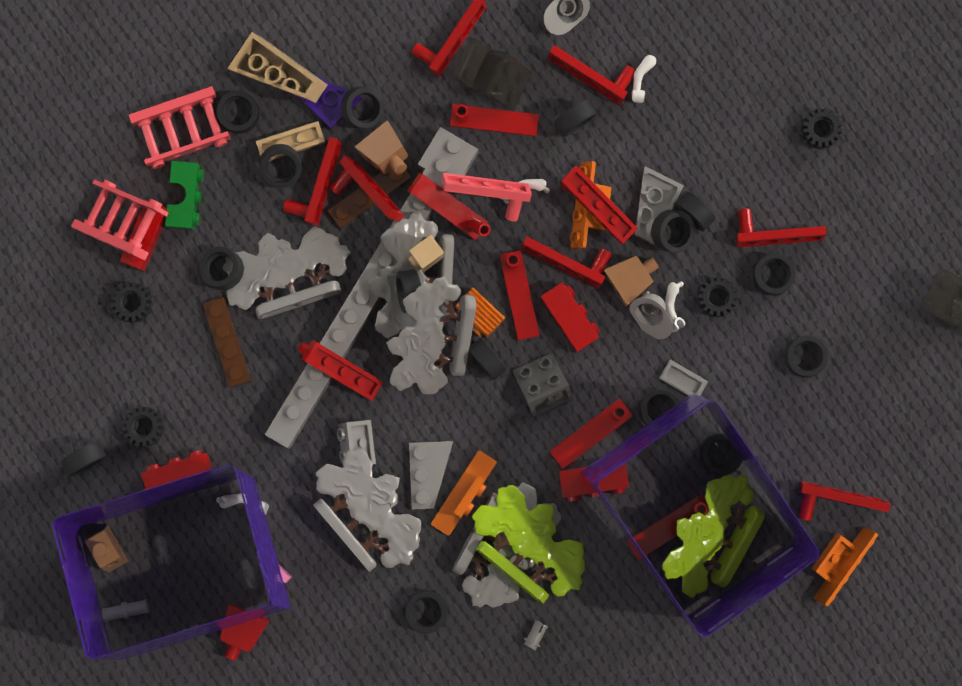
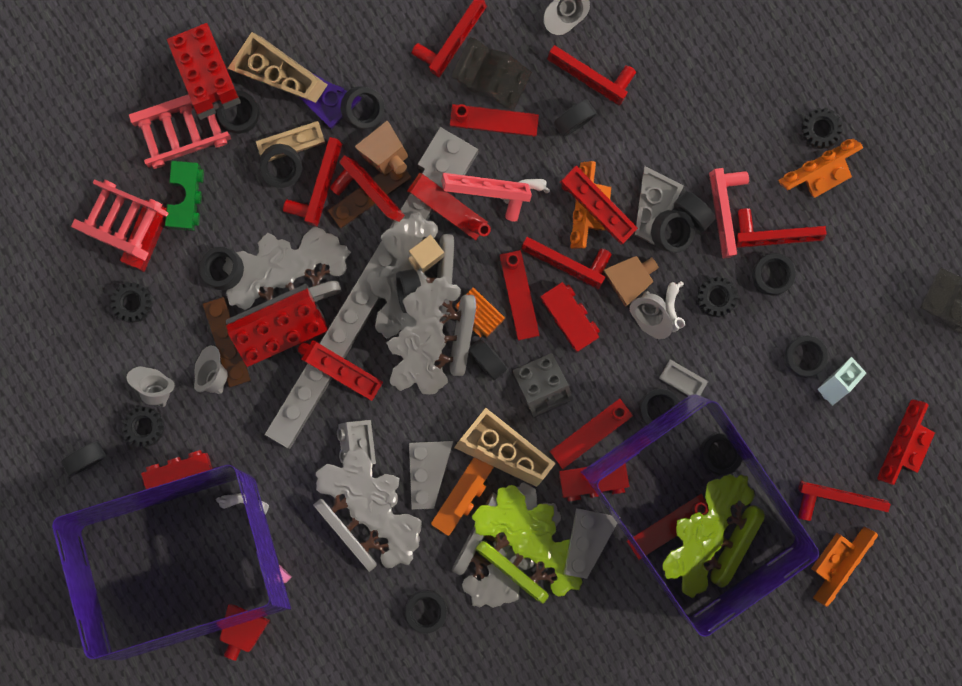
medium nougat torso [85,525,128,572] -> none
light grey pin [102,599,149,622] -> none
light grey pin [524,620,548,651] -> none
white piece [631,55,656,103] -> none
none -> light grey piece [127,366,175,407]
none -> red piece [166,23,241,120]
none -> light grey piece [194,345,228,394]
none -> red piece [226,284,328,367]
none -> tan wedge [454,408,556,487]
none -> light grey wing [564,508,621,579]
none -> coral piece [709,168,749,259]
none -> orange bracket [778,139,863,198]
none -> light aqua slope [818,357,866,406]
none -> red bracket [877,399,935,485]

